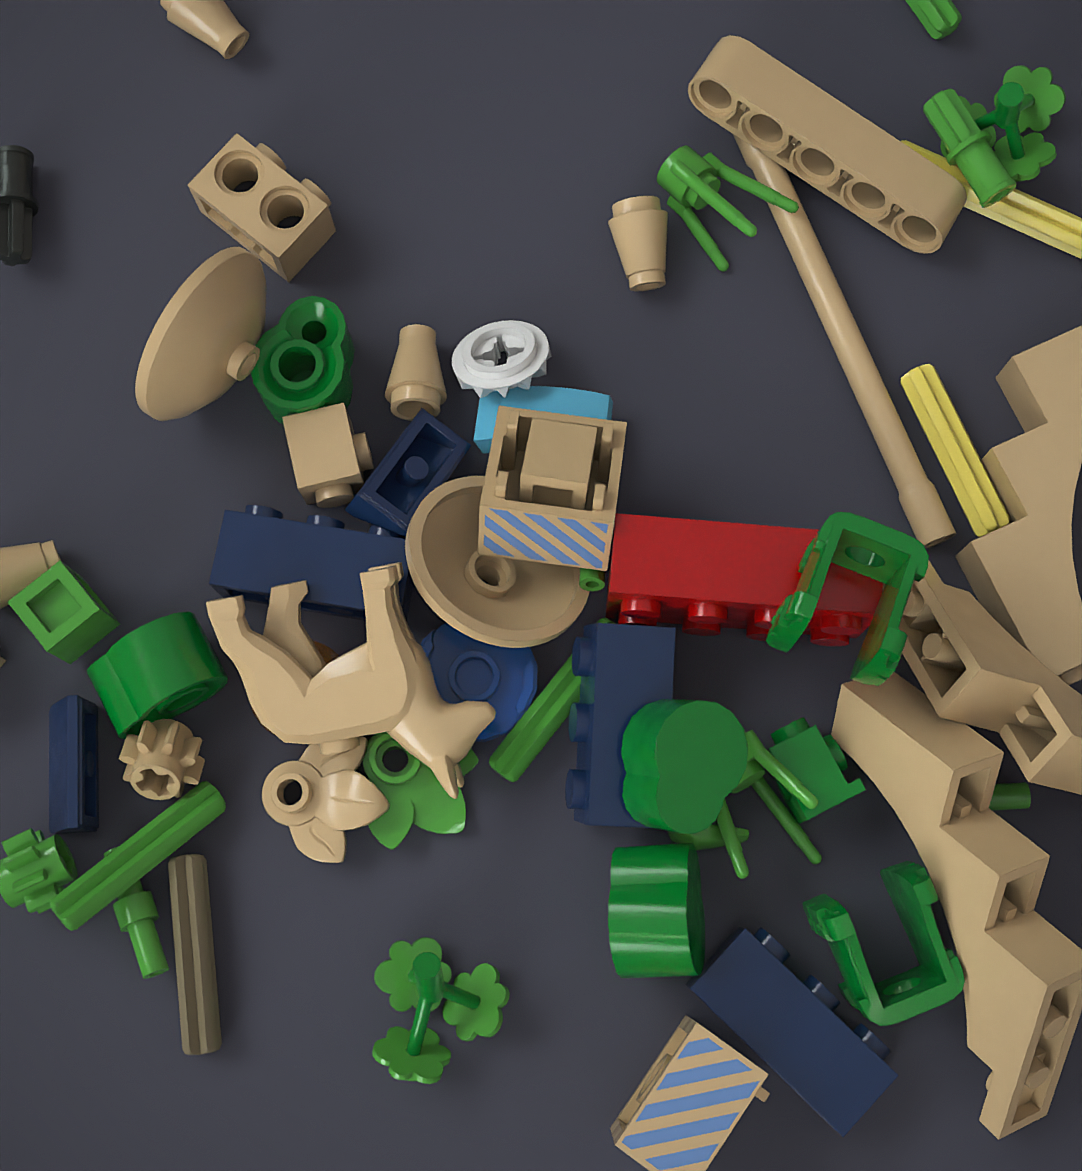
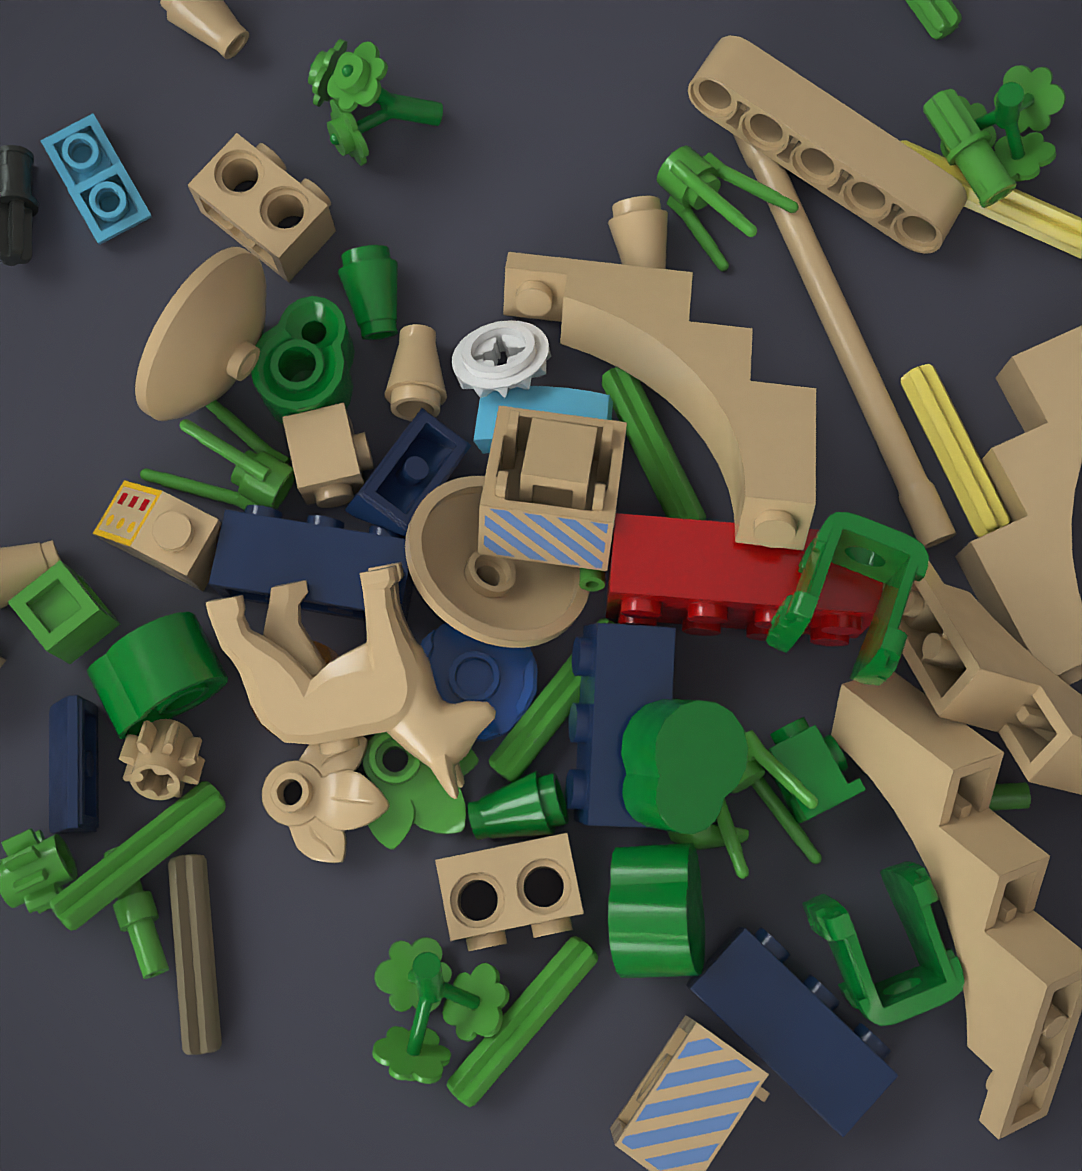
none -> medium azure slope [40,113,152,245]
none -> tan slope [93,480,222,592]
none -> bright green plant [140,400,295,511]
none -> bright green plant [308,39,443,166]
none -> green cone [338,245,398,340]
none -> tan brick [435,833,584,951]
none -> bright green axle [446,936,598,1107]
none -> green cone [468,771,569,841]
none -> tan arch [503,252,816,550]
none -> bright green axle [602,367,706,520]

